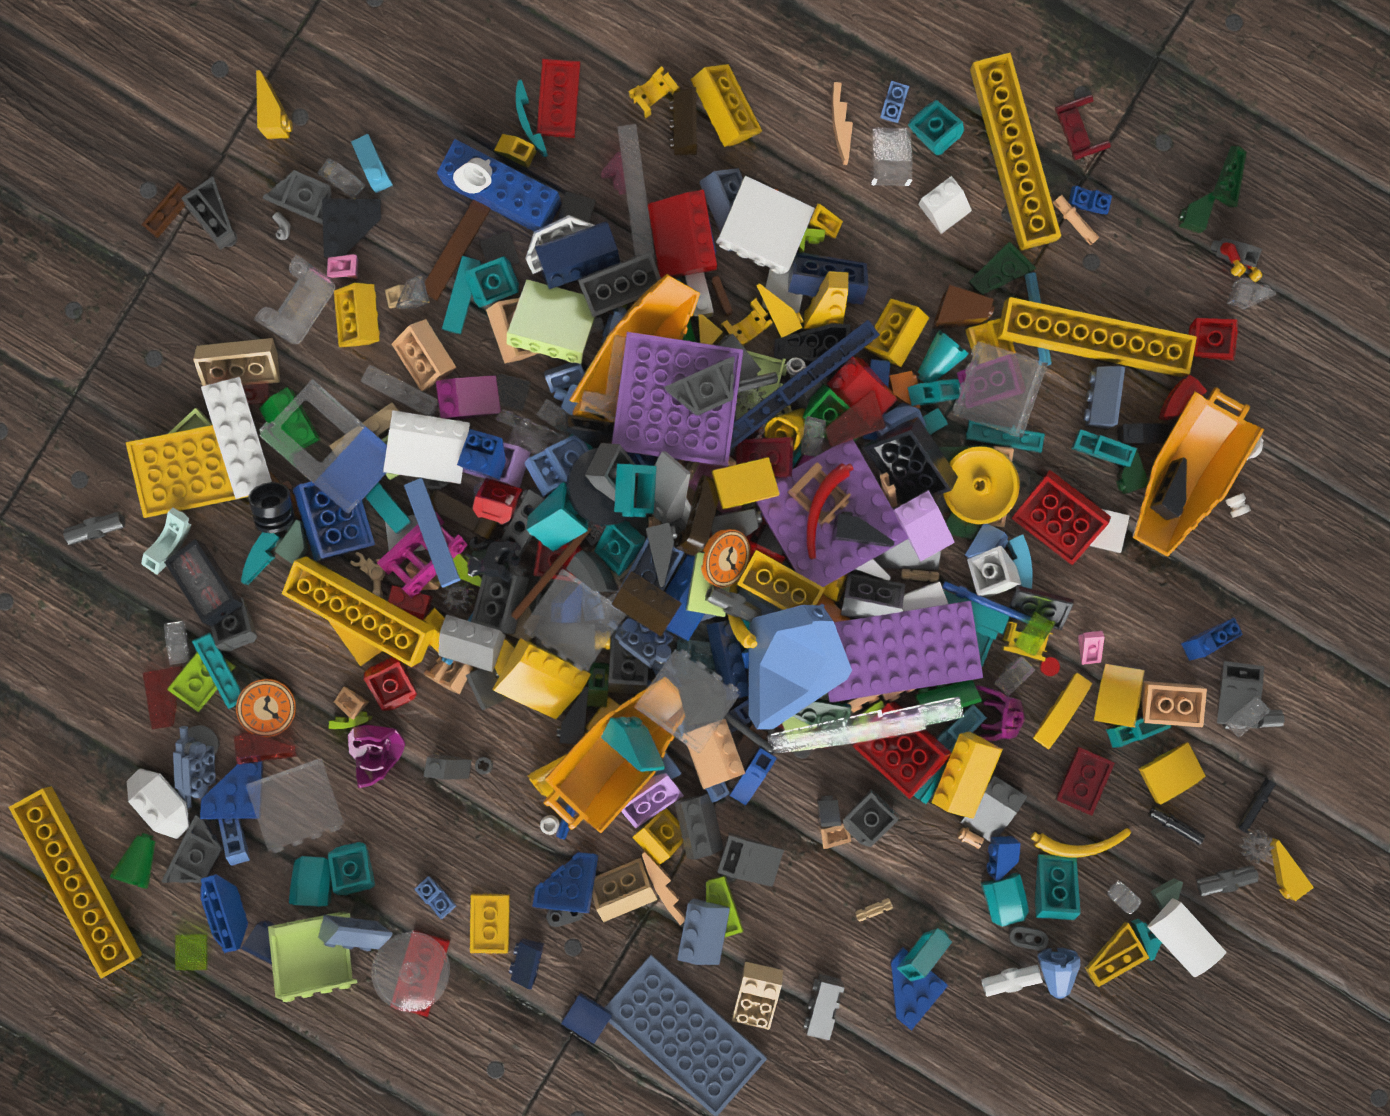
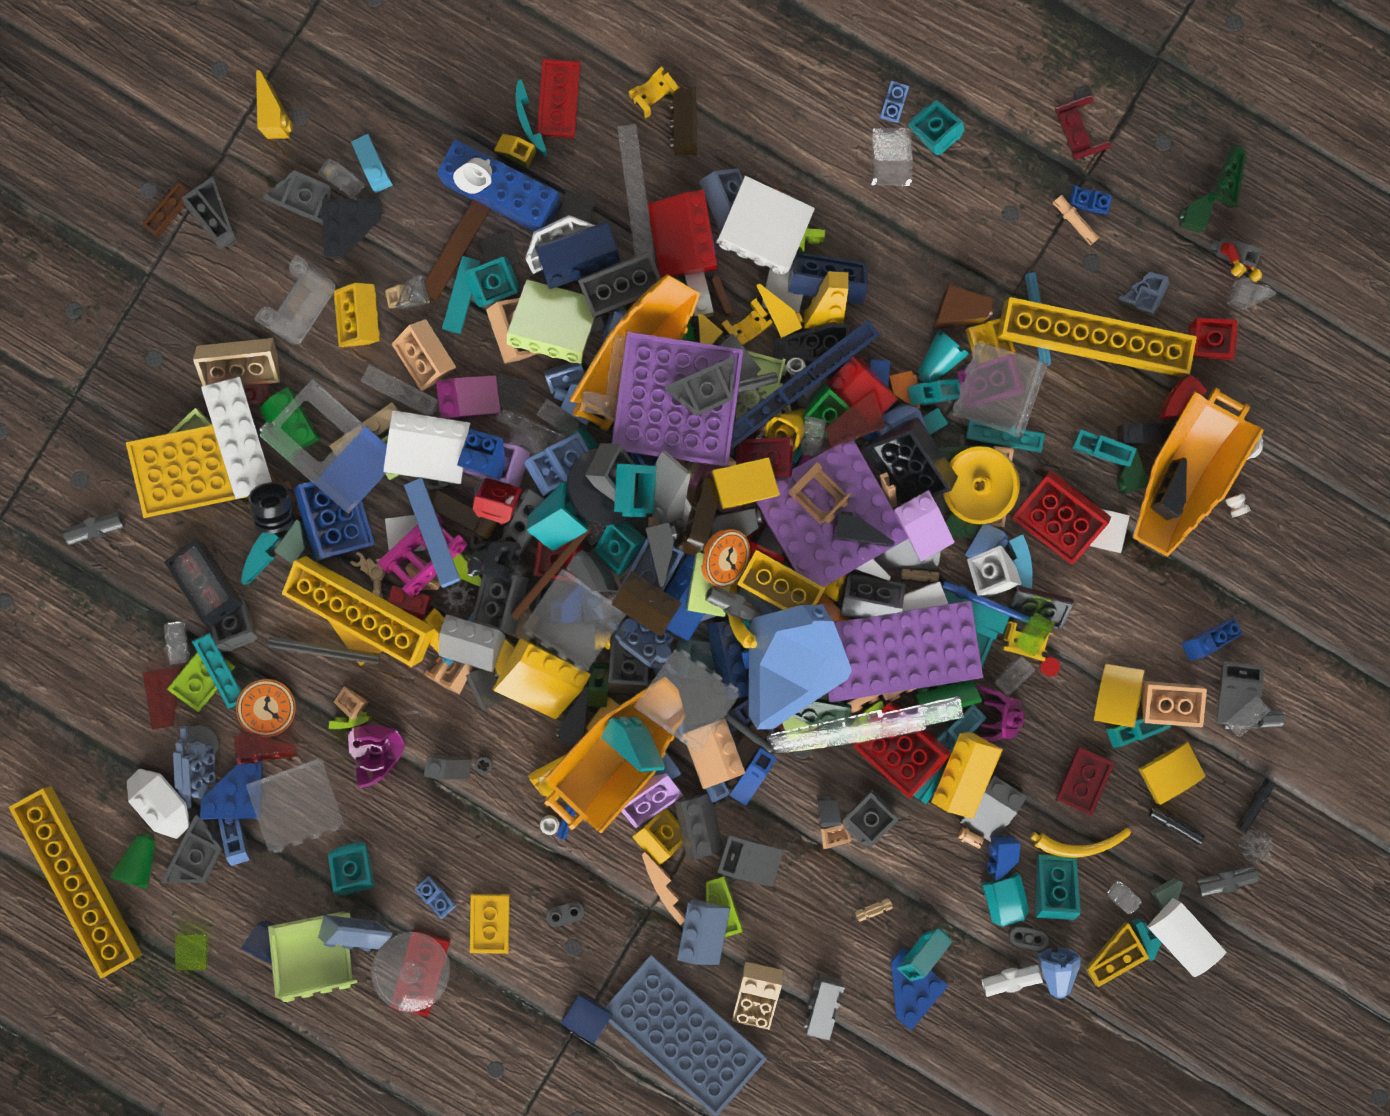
light aqua arch [141,508,191,575] -> none
blue wedge [200,874,248,953] -> none
light grey arm [272,212,291,240] -> none
teal slope [289,856,332,907] -> none
bright pink slope [327,254,358,279] -> none
red slope [364,656,417,711] -> none
teal slope [365,482,413,534] -> none
dark blue slope [509,938,544,990] -> none
blue plate [532,852,598,913] -> none
black slope [566,414,614,448] -> none
tan slope [592,858,657,922] -> none
clear pink slope [601,152,627,195] -> none
yellow slope [690,64,762,147] -> none
red animal [806,463,853,560] -> none
yellow slope [808,204,843,238] -> none
light nougat slope [832,82,853,165] -> none
yellow slope [864,299,929,367] -> none
white slope [918,176,972,234] -> none
dark green wing [968,242,1036,295] -> none
yellow brick [970,52,1061,251] -> none
yellow slope [1033,673,1093,749] -> none
bright pink slope [1078,631,1104,665] -> none
sand blue slope [1084,366,1125,429] -> none
yellow slope [1269,838,1314,901] -> none
none -> dark grey axle [268,637,380,664]
none -> sand blue slope [1119,272,1169,317]

